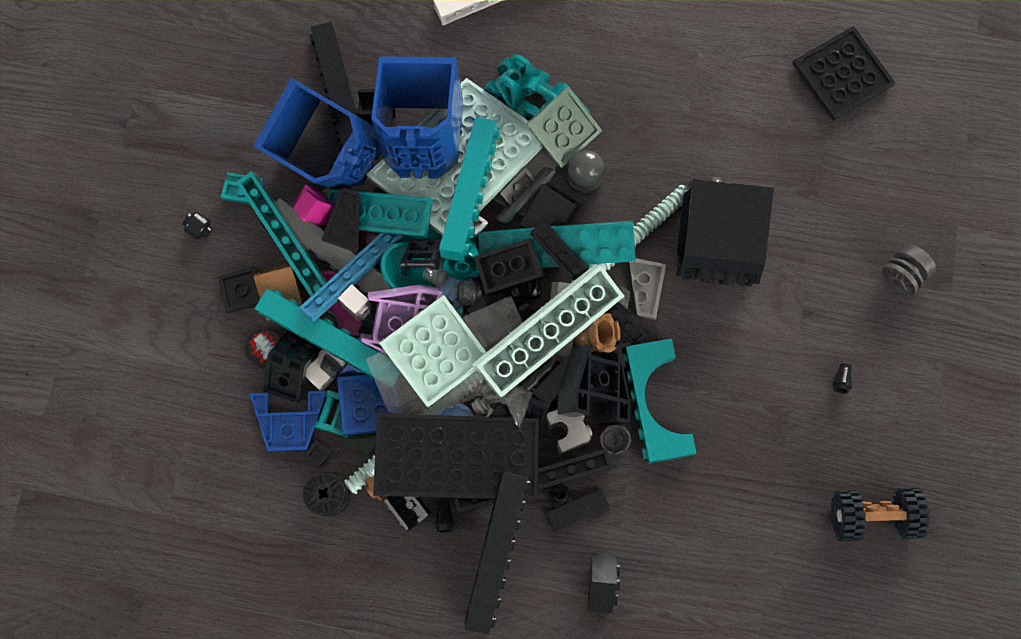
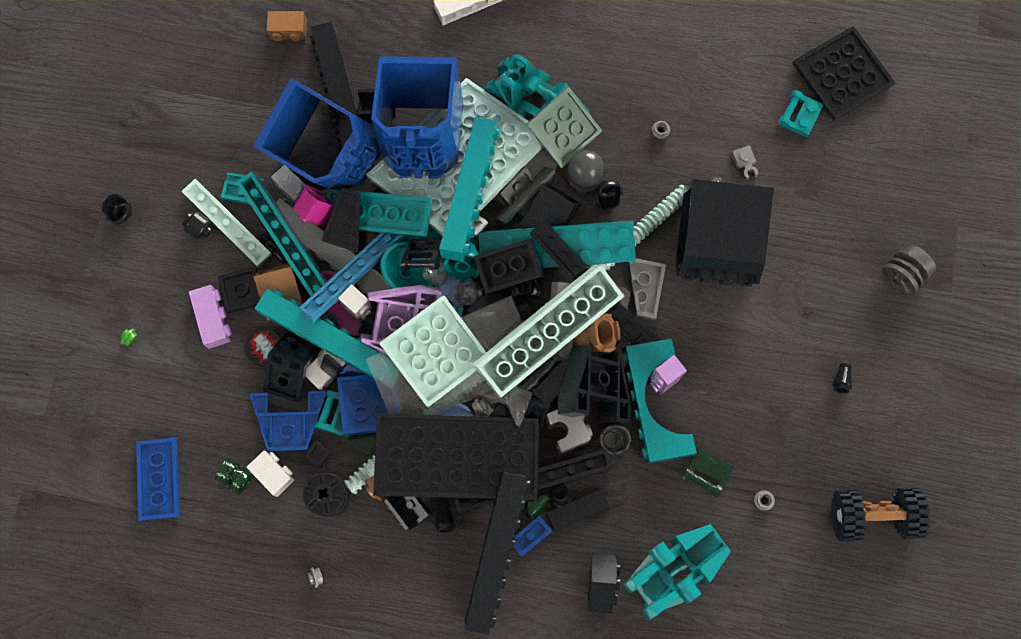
none -> black hair [101,194,132,224]
none -> bright green plate [120,328,138,347]
none -> blue plate [136,437,180,521]
none -> light aqua plate [182,179,272,268]
none -> lavender brick [189,285,231,349]
none -> clear green wheel [215,458,253,495]
none -> white brick [247,450,295,497]
none -> black axle [258,233,287,263]
none -> medium nougat brick [267,11,307,41]
none -> white brick [271,165,305,203]
none -> light grey plate [307,567,323,588]
none -> blue plate [513,516,552,557]
none -> clear green cone [522,491,551,520]
none -> black hair [594,180,623,210]
none -> teal piece [624,524,731,620]
none -> lavender brick [649,355,687,395]
none -> light grey plate [652,121,670,139]
none -> clear green plate [682,447,734,498]
none -> light grey plate [731,145,758,180]
none -> light grey plate [754,490,775,511]
none -> teal plate [778,90,823,137]

